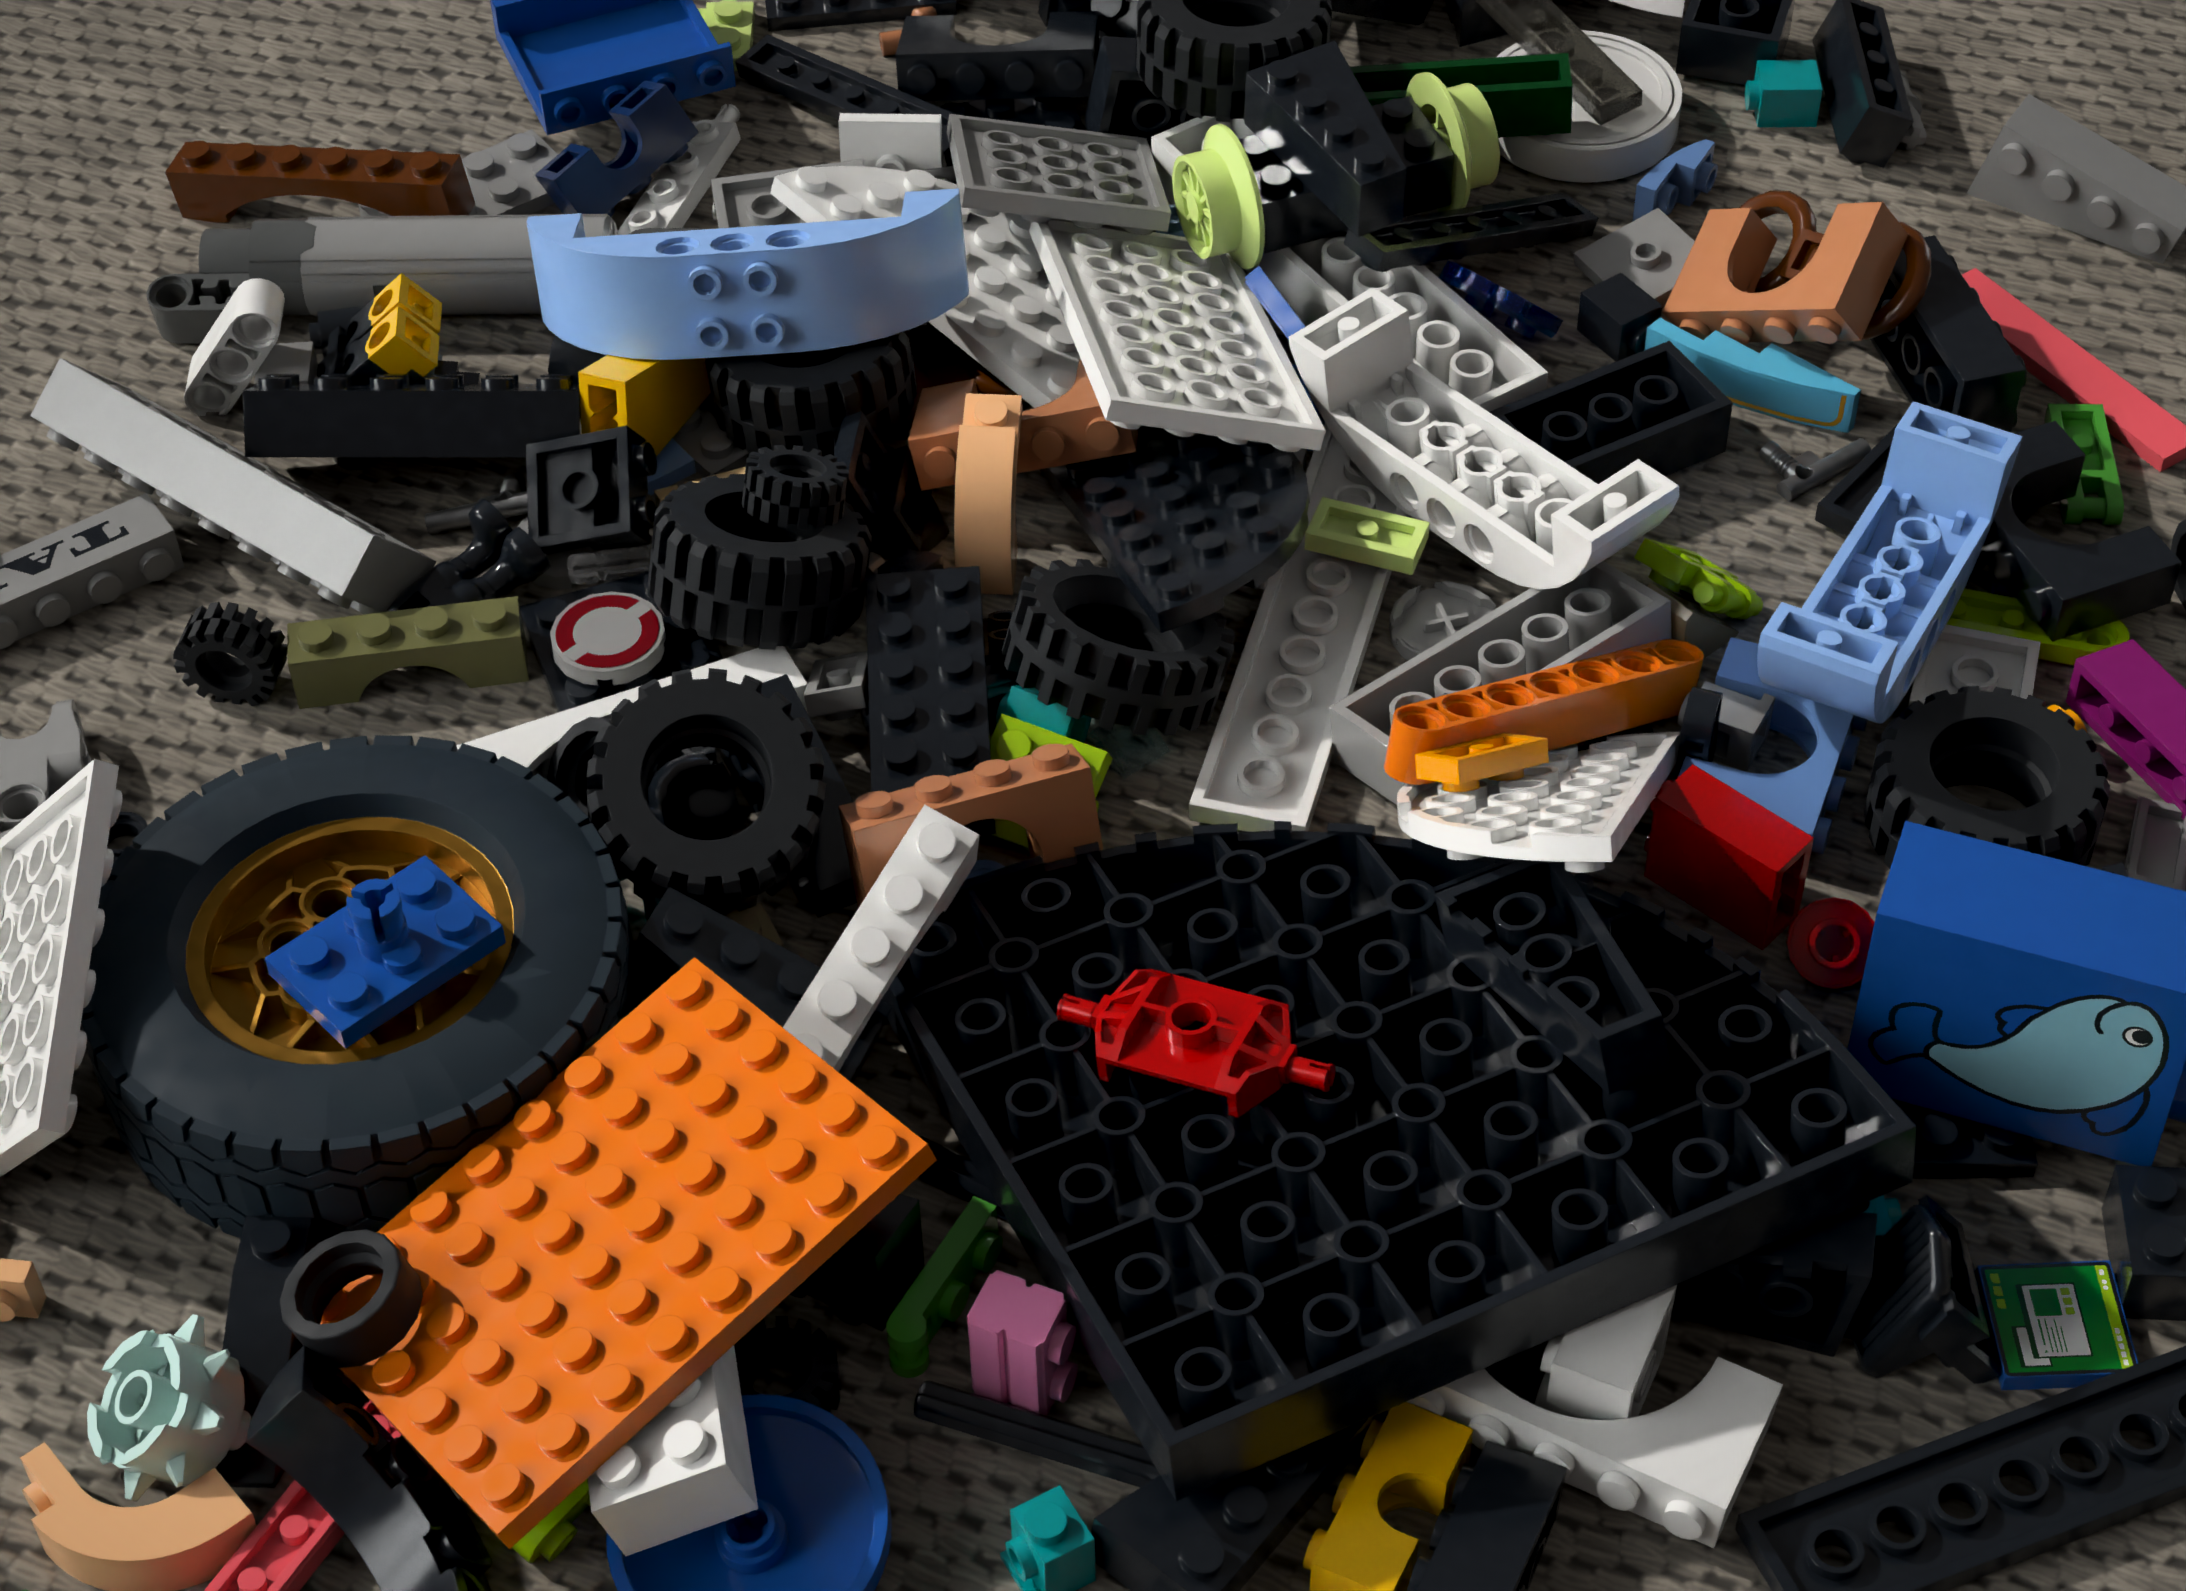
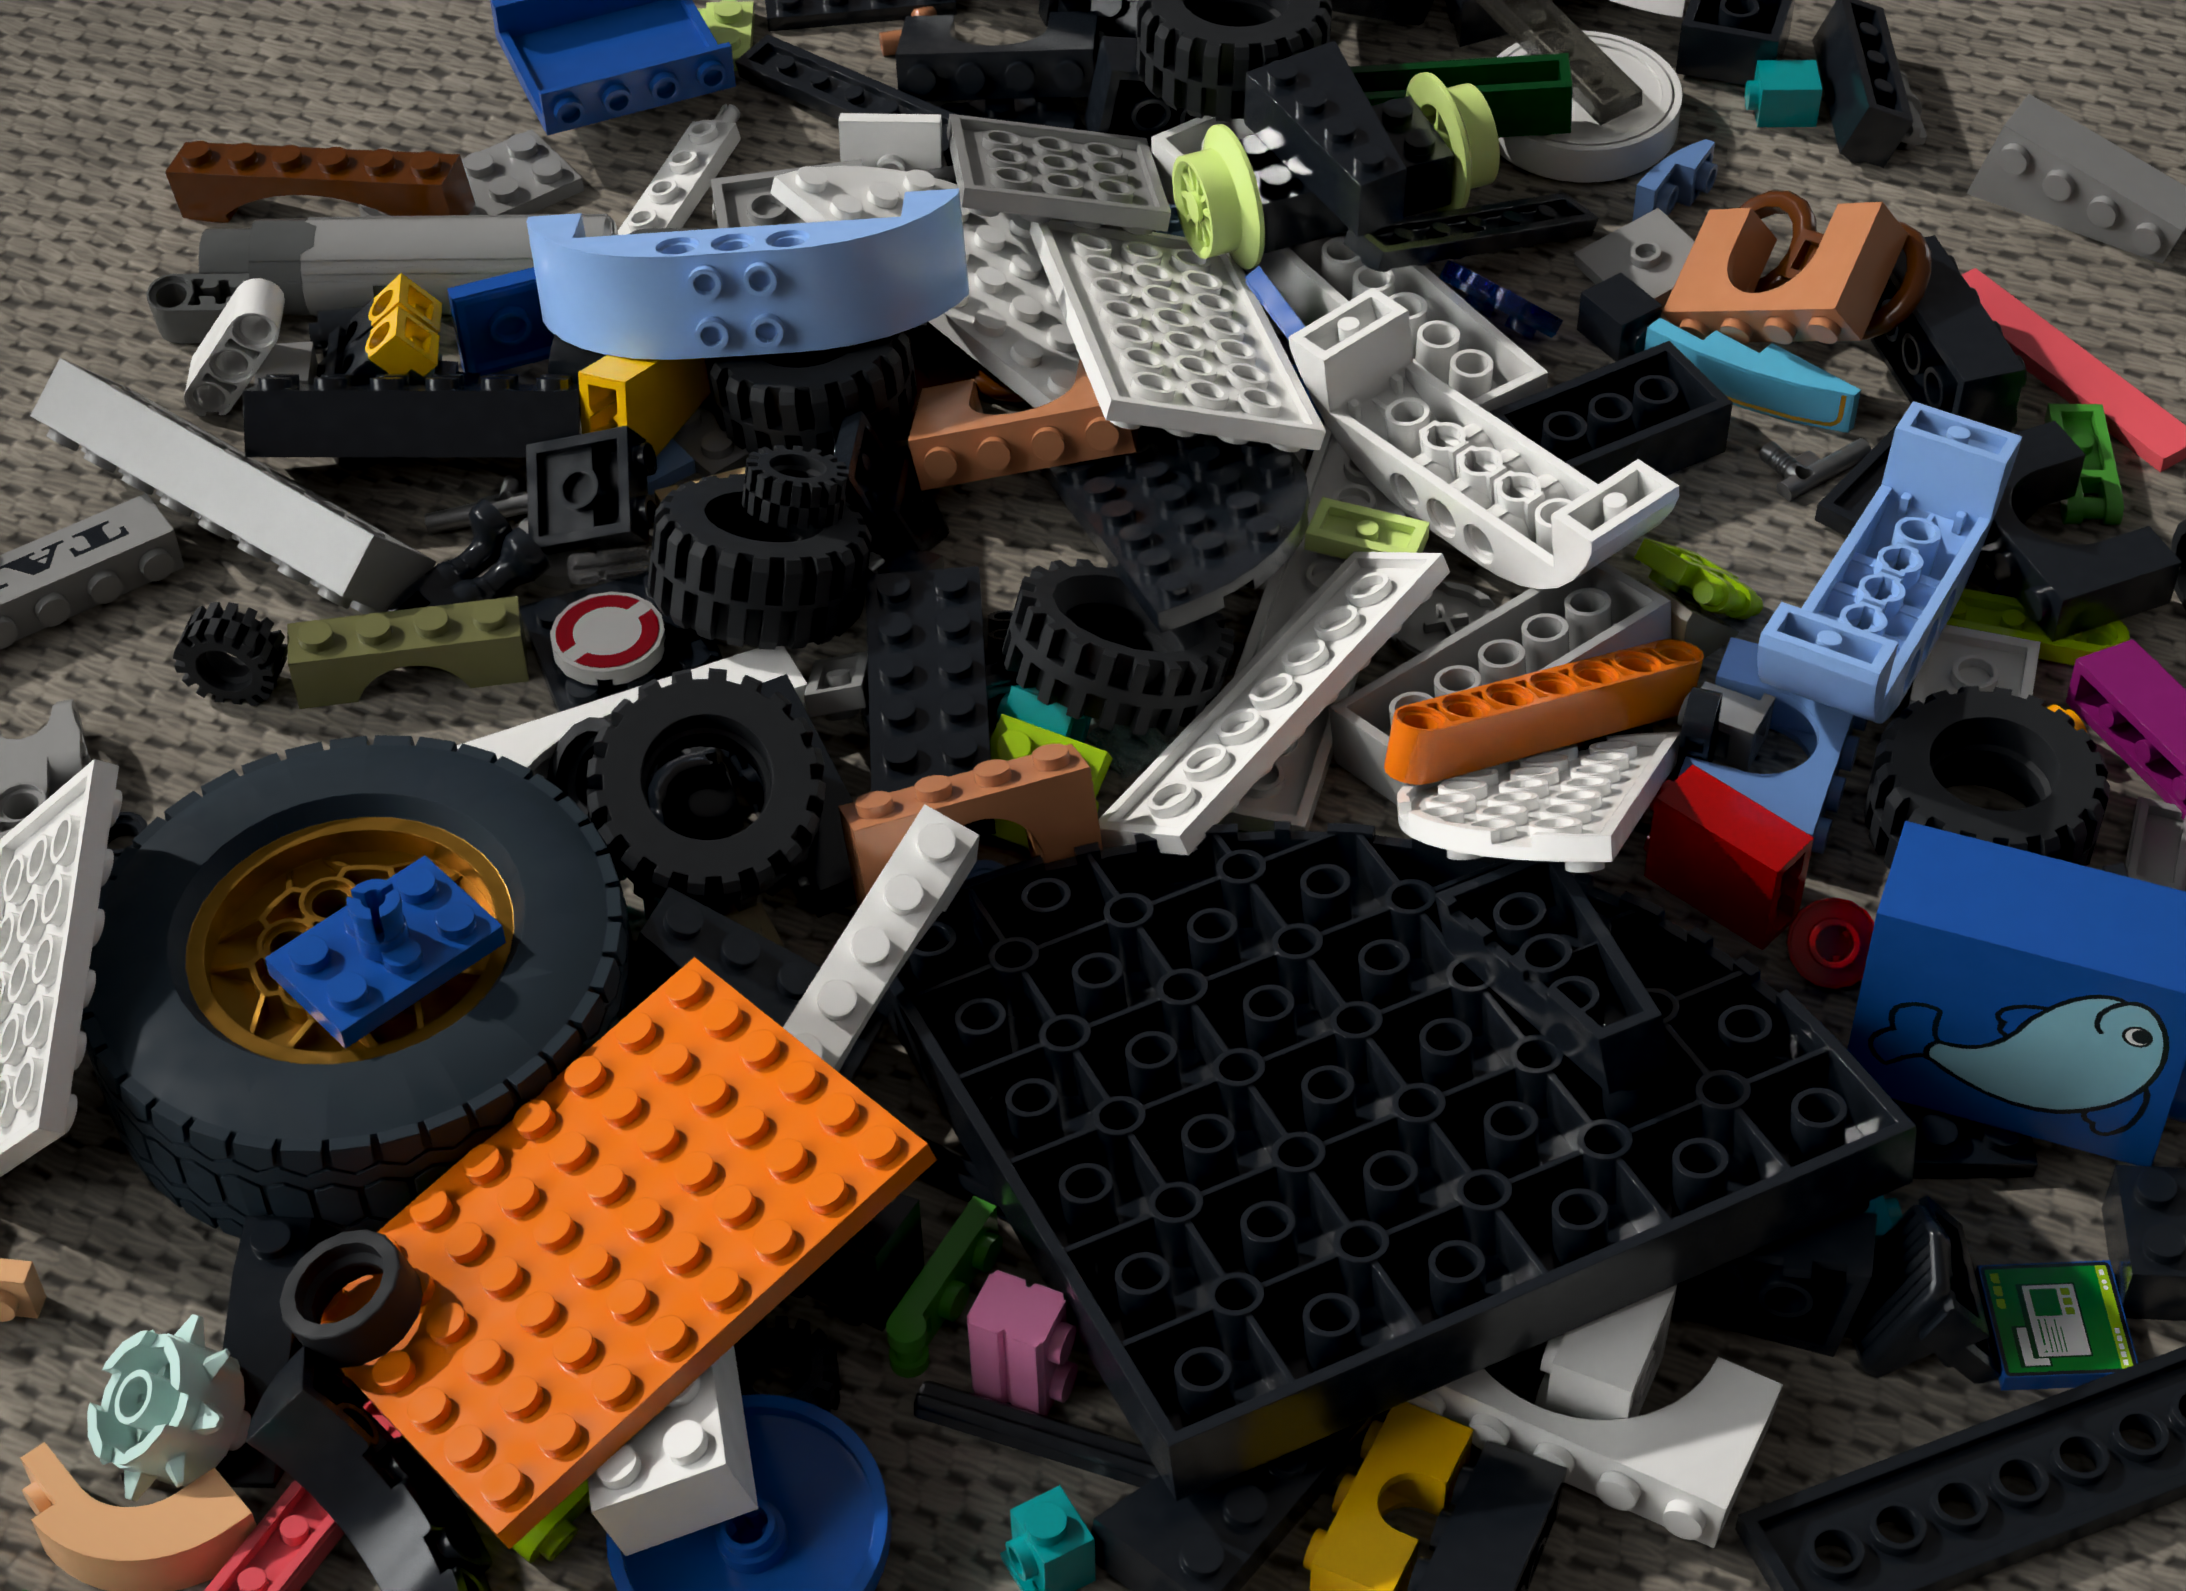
dark blue arch [535,80,699,217] -> none
light nougat arch [954,393,1022,595] -> none
red plate [1057,969,1336,1118] -> none
light orange plate [1415,733,1549,792] -> none
none -> blue tile [447,267,555,376]
none -> white plate [1099,551,1450,856]

